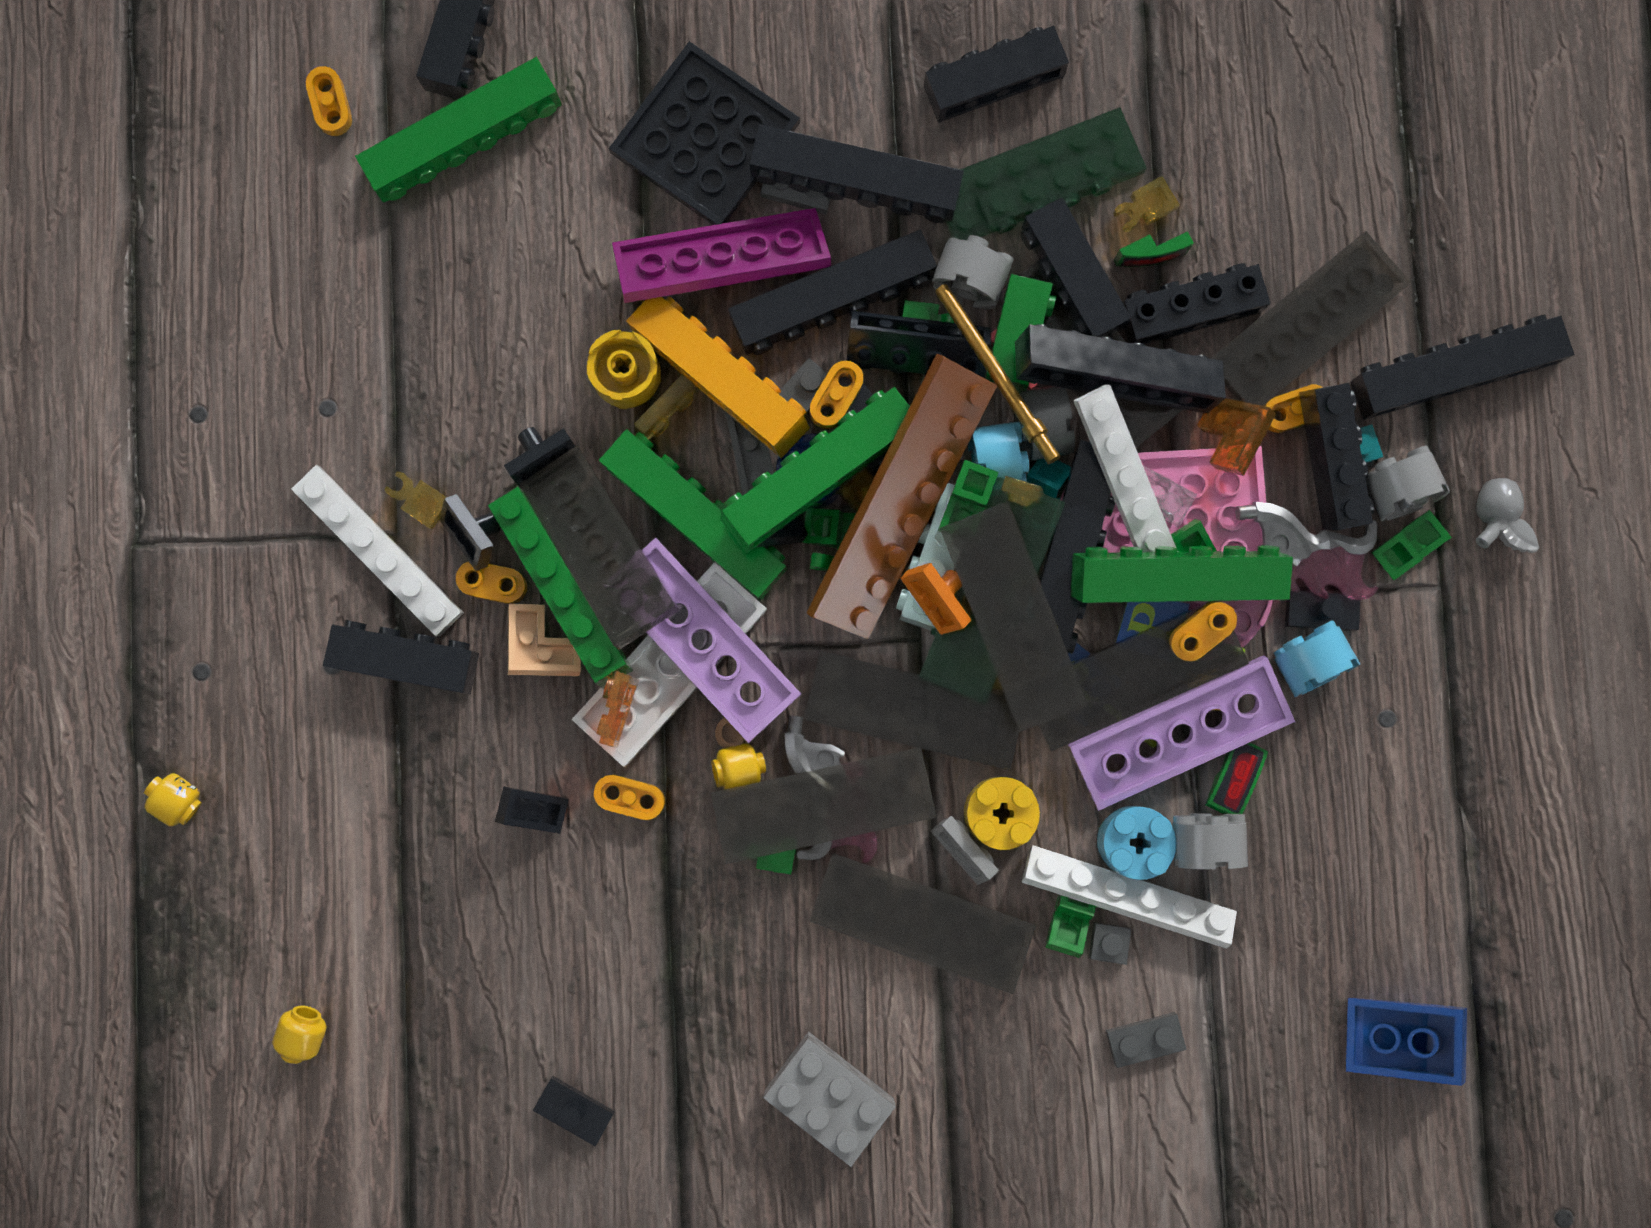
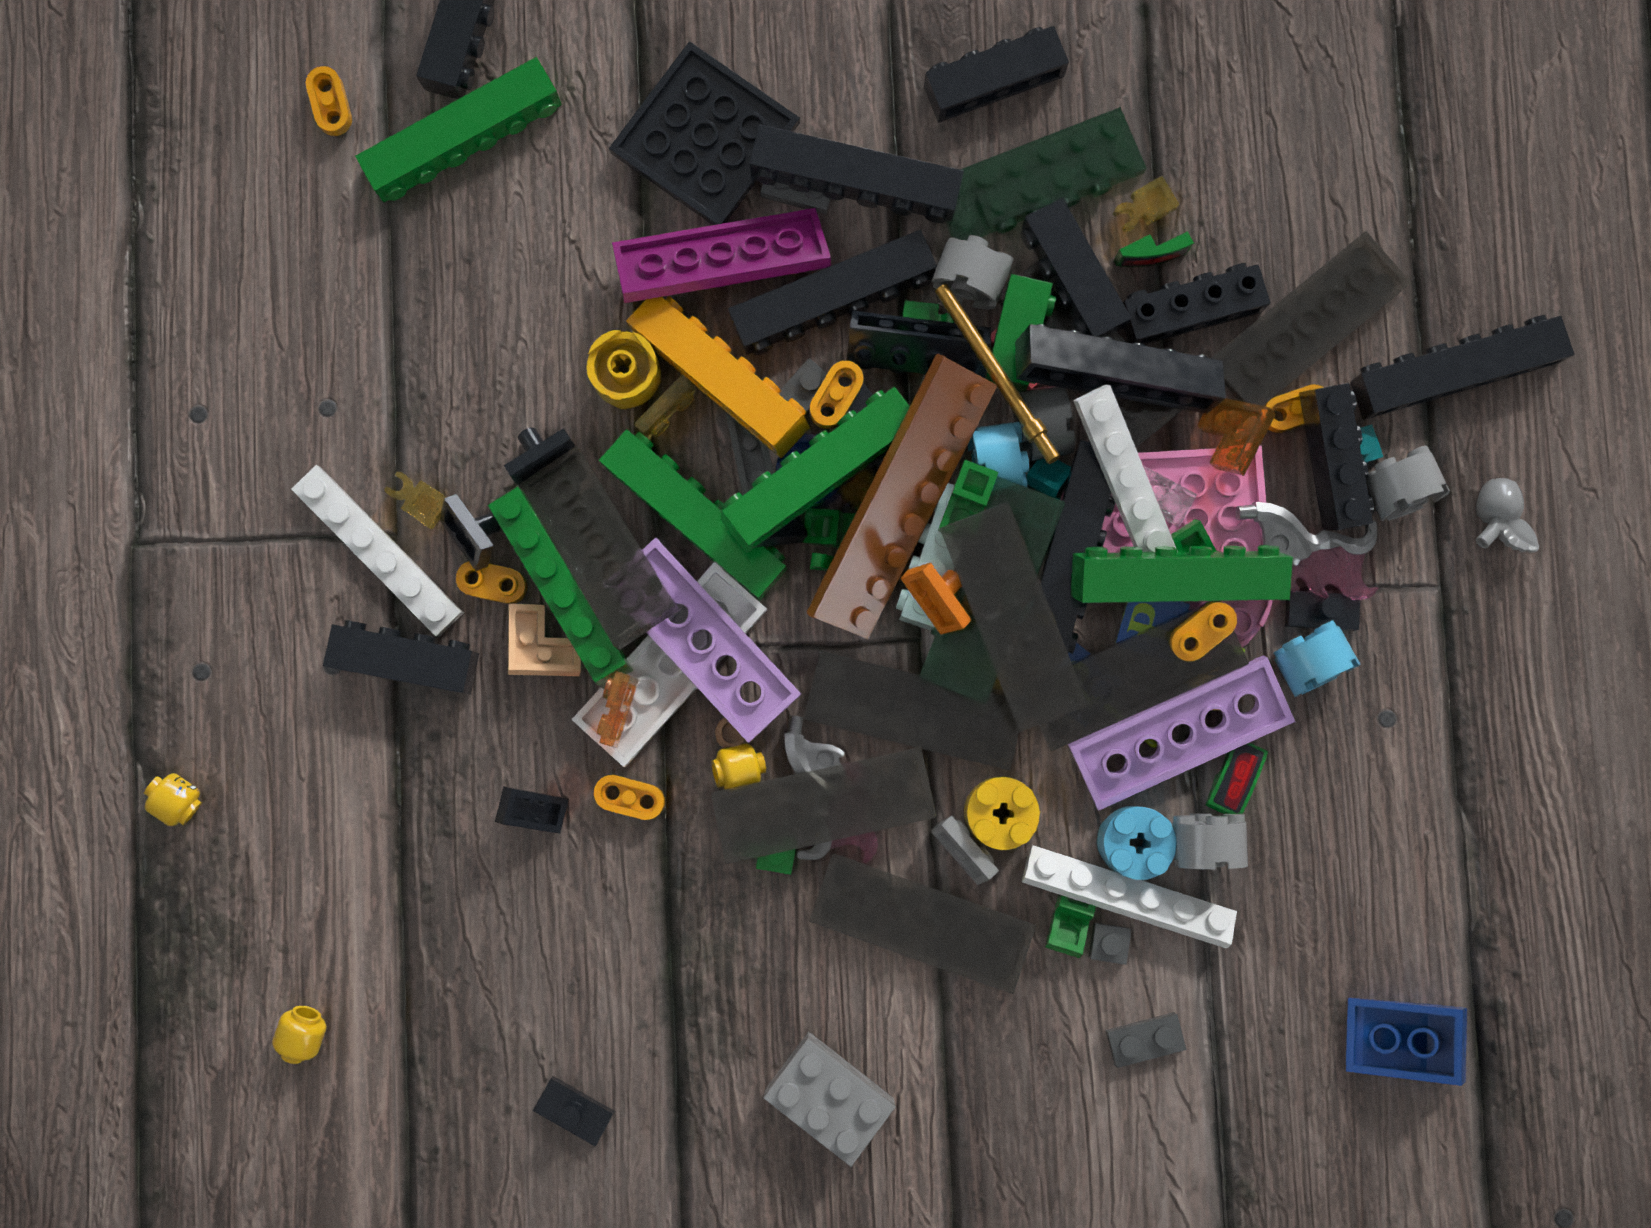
clear yellow plate [1001,476,1043,507] -> none
green slope [1371,510,1452,581] -> none

